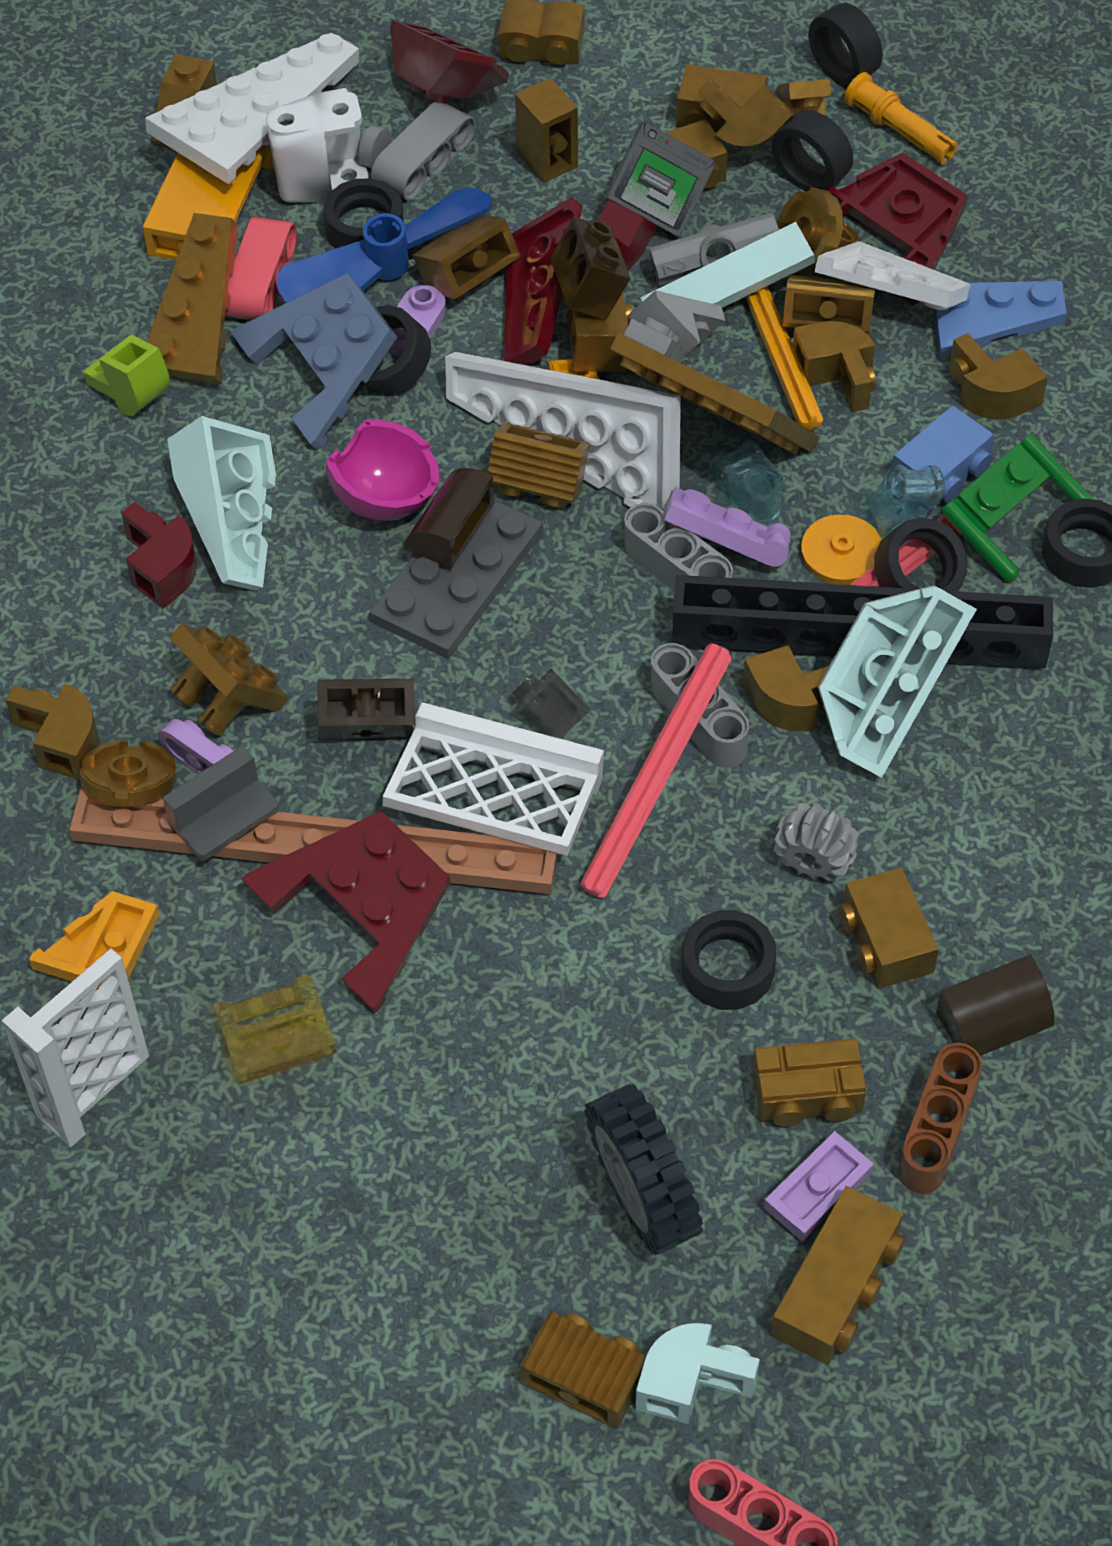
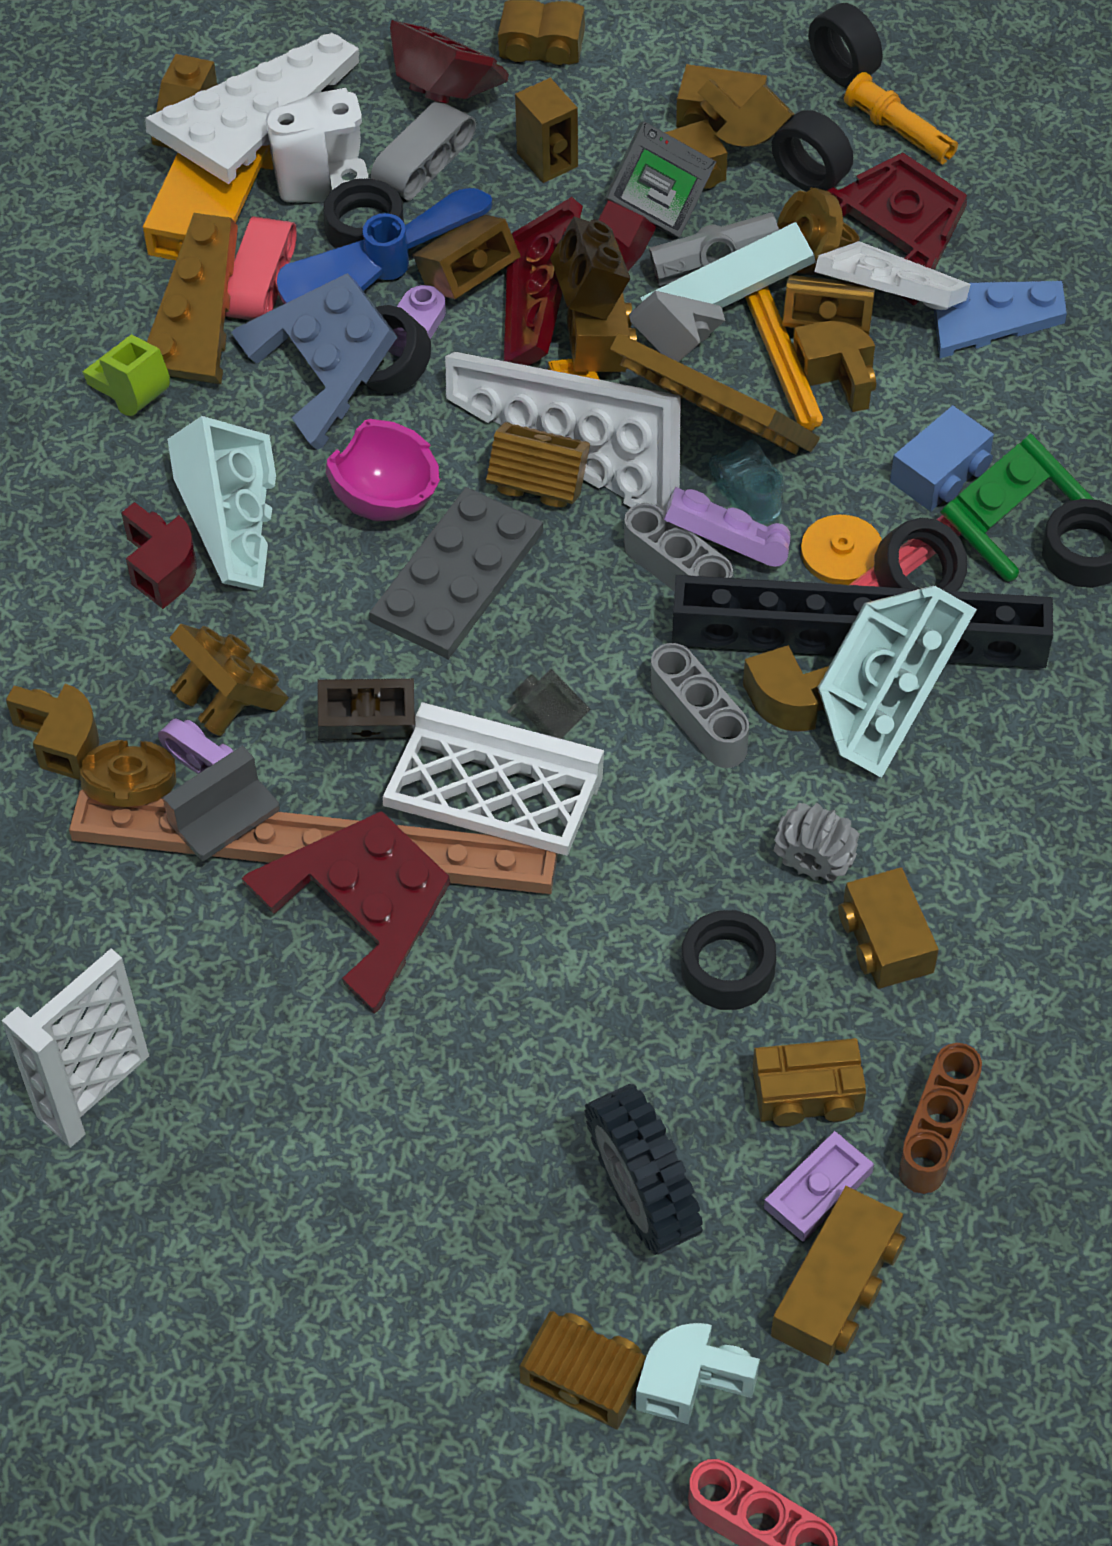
light orange wing [29,891,160,990] -> none
clear yellow plate [213,974,337,1084] -> none
light grey tile [358,125,392,168] -> none
dark brown brick [404,468,495,568] -> none
coral axle [581,643,731,899] -> none
light grey plate [624,317,686,363] -> none
pearl gold slope [777,79,831,115] -> none
clear light blue piece [868,465,945,542] -> none
dark brown brick [936,954,1055,1056] -> none
pearl gold brick [949,333,1048,419] -> none

